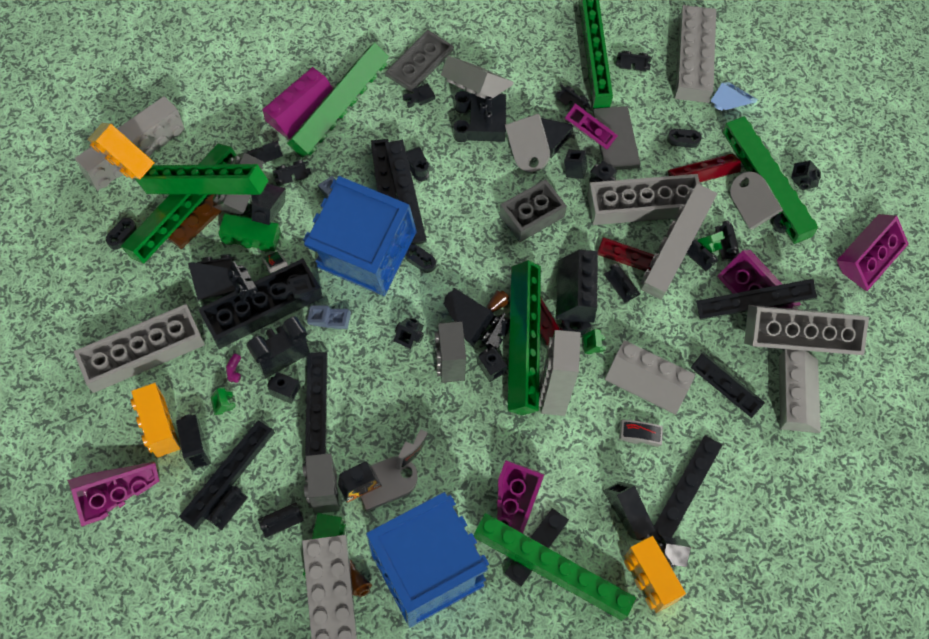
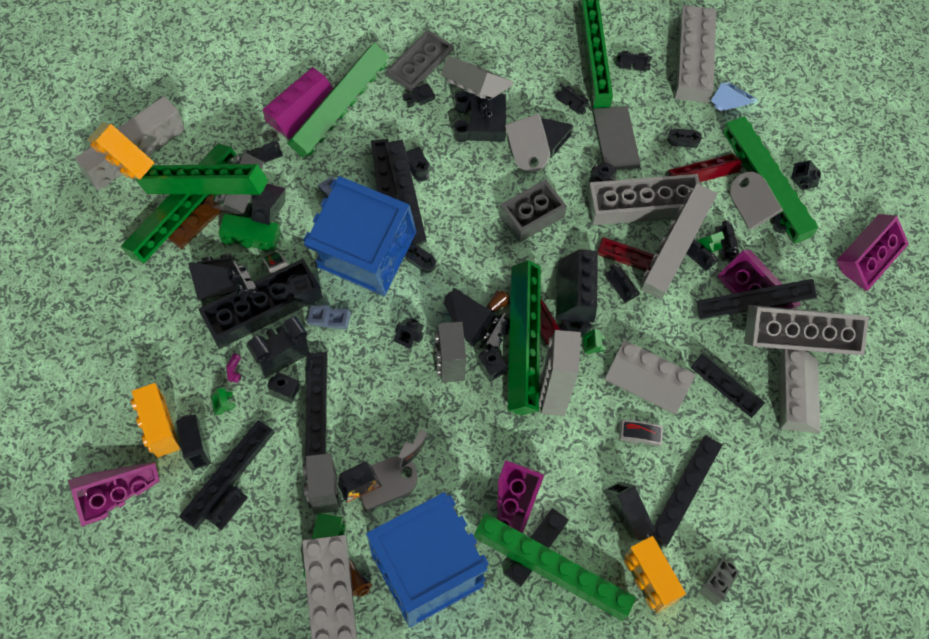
light grey brick [73,304,205,393] -> none
black beam [106,218,137,250] -> none
black hinge [258,502,304,538] -> none
black hinge [273,160,311,185] -> none
black brick [564,149,588,179] -> none
magenta slope [565,103,618,150] -> none
brick [657,536,691,567] -> none
none -> dark grey slope [698,558,740,606]

